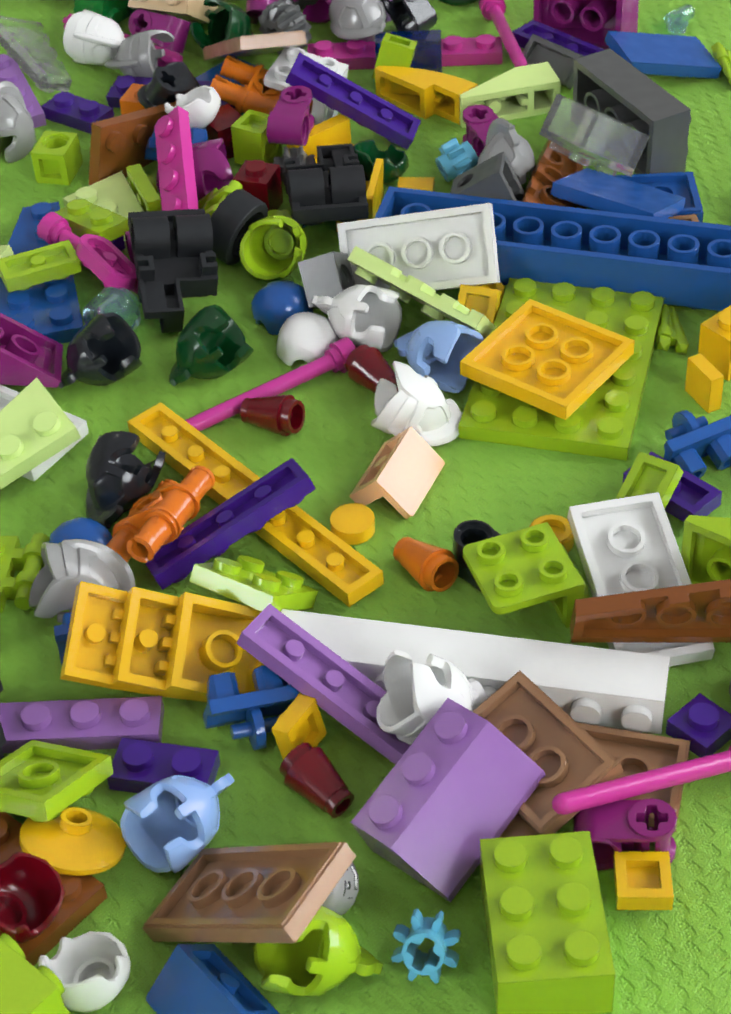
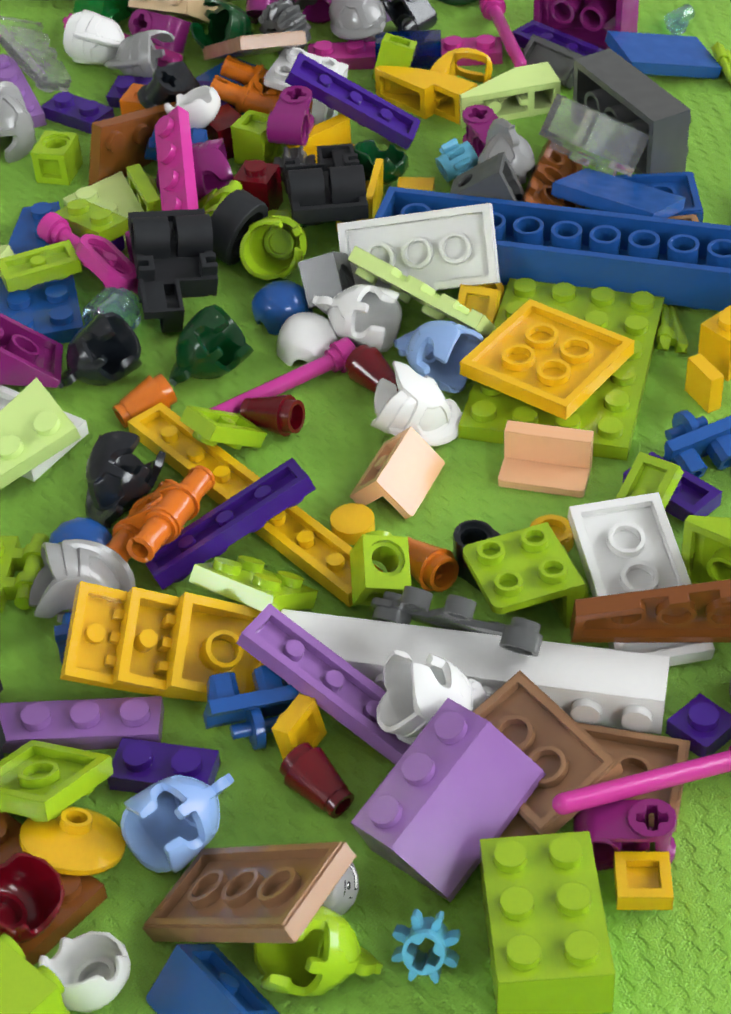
none -> orange cone [112,374,177,428]
none -> lime plate [180,405,267,450]
none -> lime brick [350,530,411,605]
none -> dark grey plant [371,586,543,657]
none -> yellow piece [430,48,492,83]
none -> light nougat panel [498,420,594,498]

